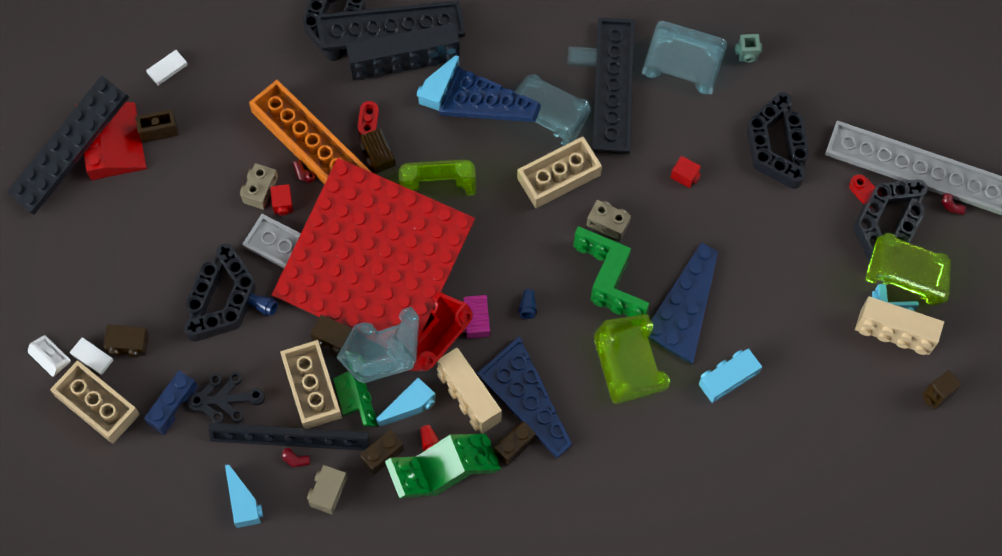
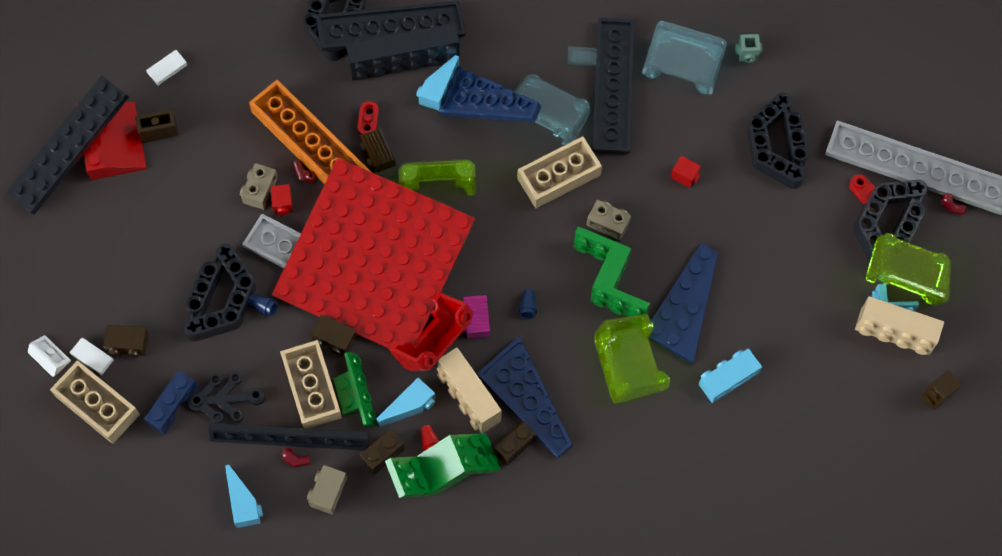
clear light blue windscreen [337,307,419,383] -> none

